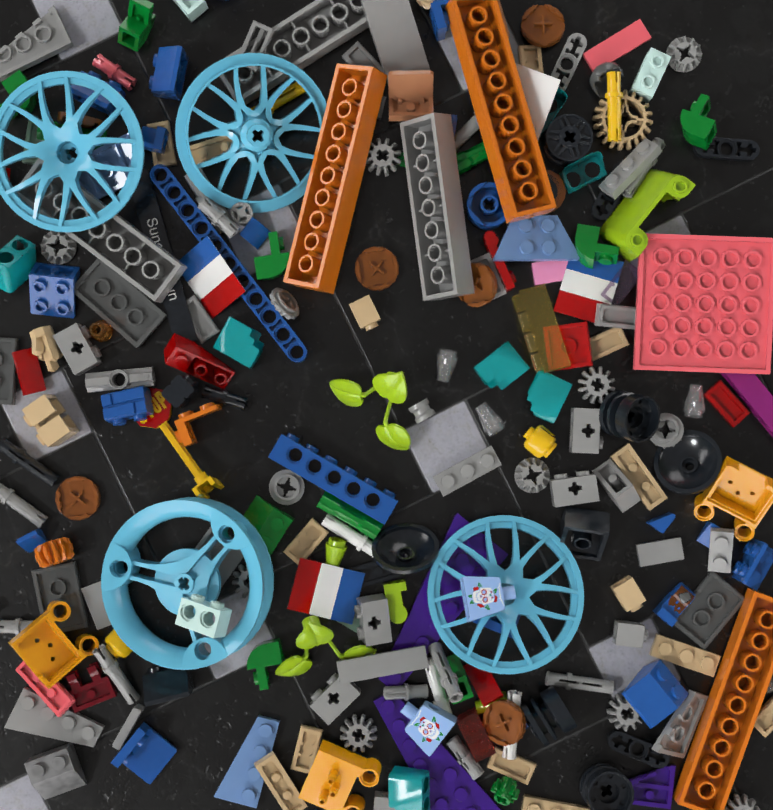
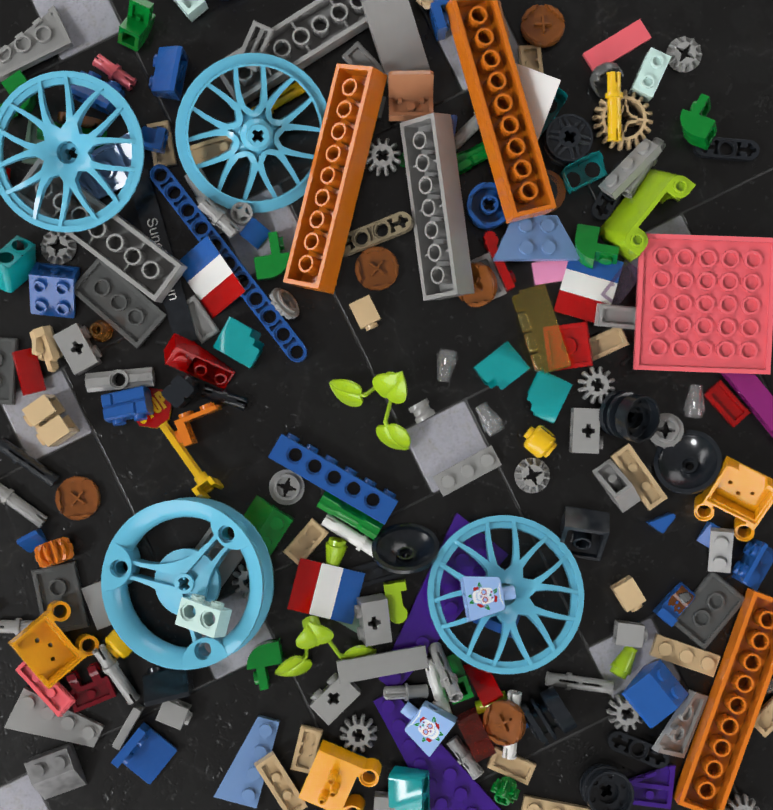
light grey brick [549,470,600,507] -> none
light grey beam [551,33,587,92] -> none
light grey tile [636,537,685,567] -> none
none -> light grey brick [156,699,193,730]
none -> dark tan beam [343,211,414,257]
none -> lime cone [610,646,638,679]

